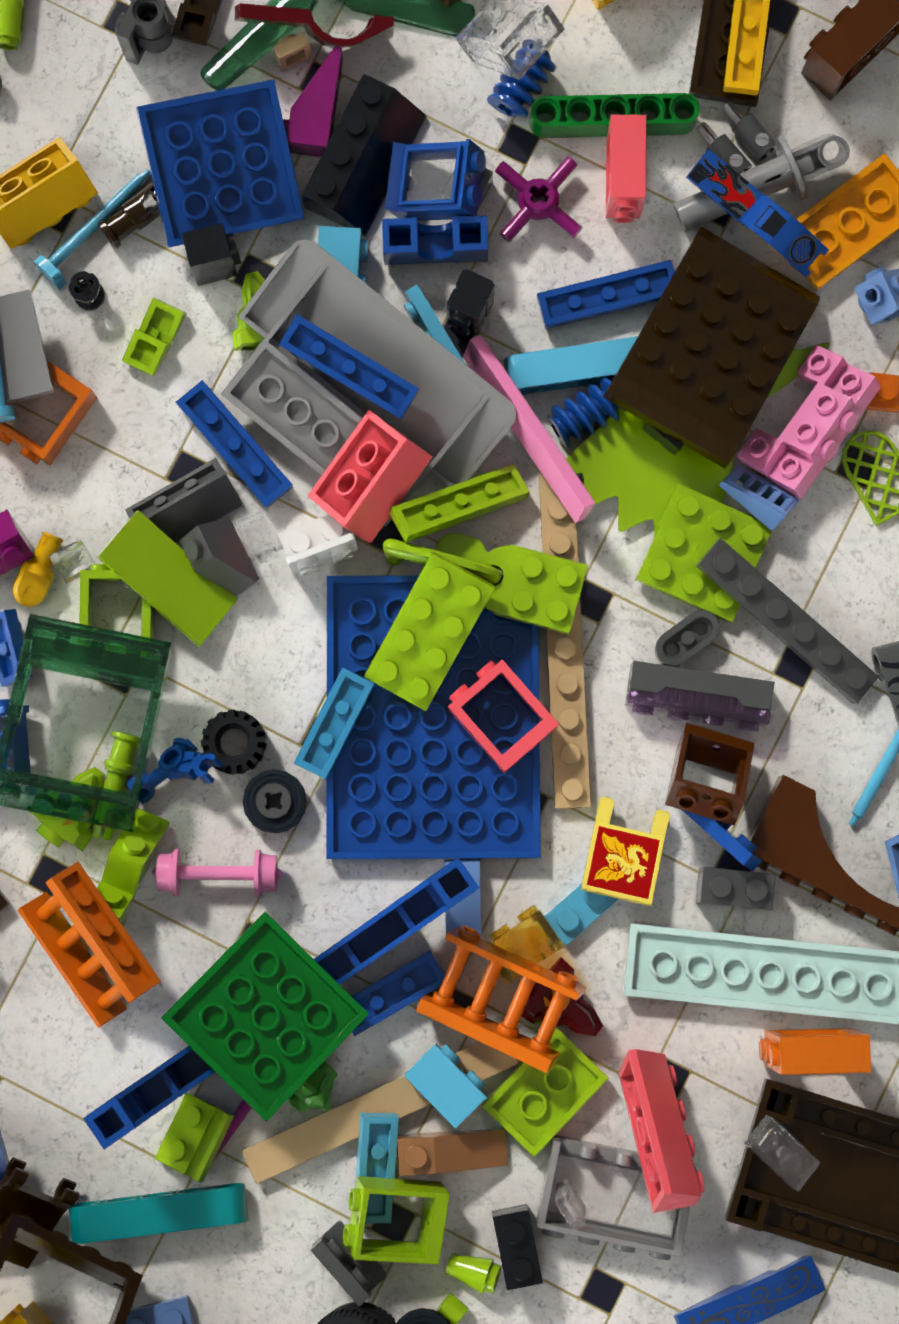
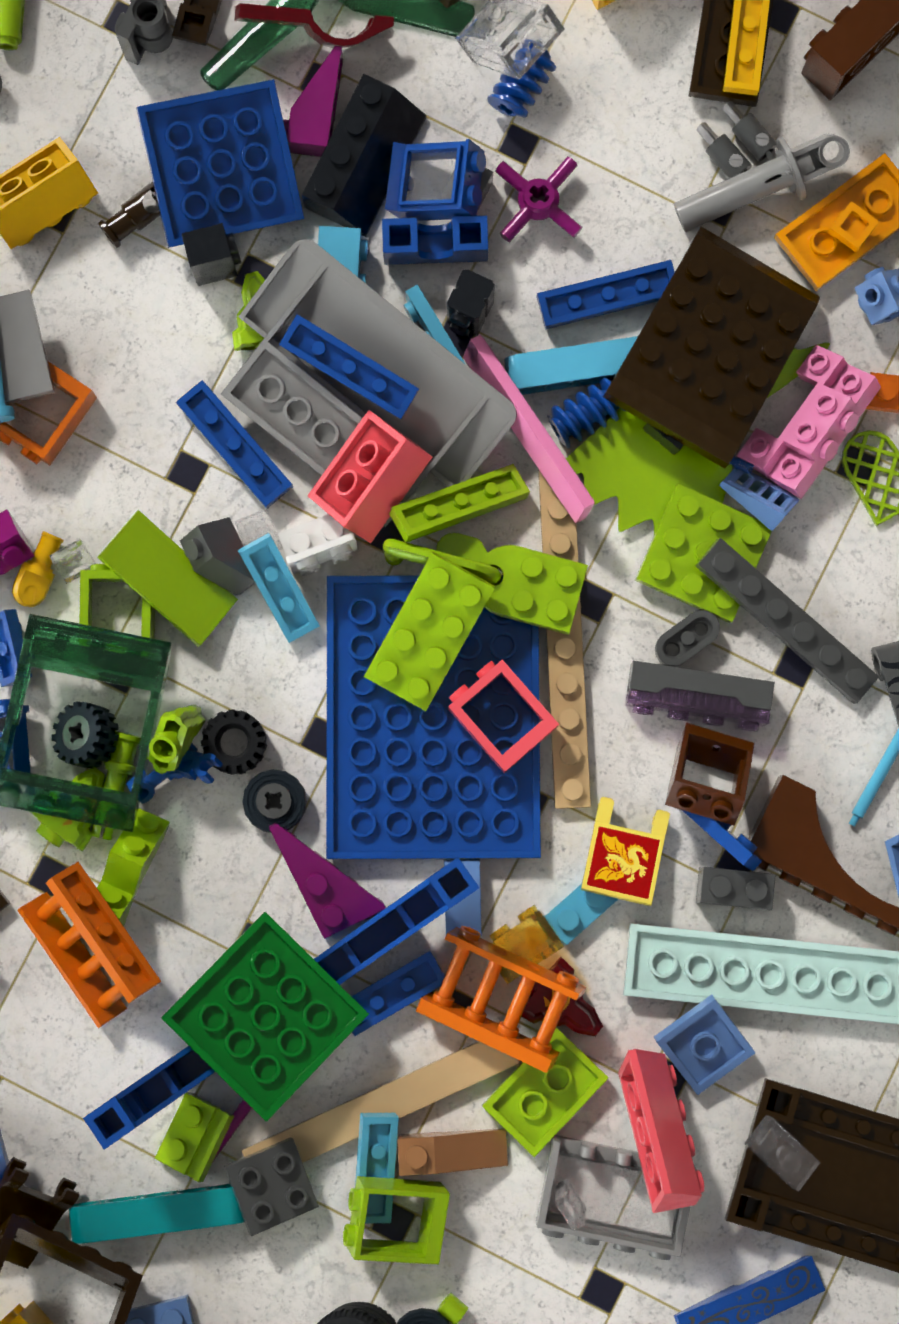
medium azure piece [33,169,151,290] -> none
black bush [68,271,105,311] -> none
lime slope [122,298,187,376] -> none
dark grey panel [125,458,242,543] -> none
bright pink piece [151,849,283,897] -> none
tan plate [273,32,312,71] -> none
bright green rock [287,1061,338,1113] -> none
dark azure plate [294,667,375,780] -> none
dark grey bracket [310,1221,387,1306] -> none
medium azure brick [404,1042,487,1129] -> none
lime cone [445,1253,502,1294] -> none
black brick [492,1204,543,1291] -> none
green beam [529,93,700,138] -> none
coral window [605,114,646,223] -> none
piece [685,149,829,278] -> none
orange window [759,1028,871,1075] -> none
none -> black wheel [52,702,119,769]
none -> lime rock [148,705,206,774]
none -> dark grey plate [224,1137,319,1236]
none -> medium azure plate [238,533,320,643]
none -> magenta wing [269,823,386,939]
none -> medium blue plate [654,994,755,1095]
none -> blue leg [730,455,754,474]
none -> light orange plate [828,201,879,252]

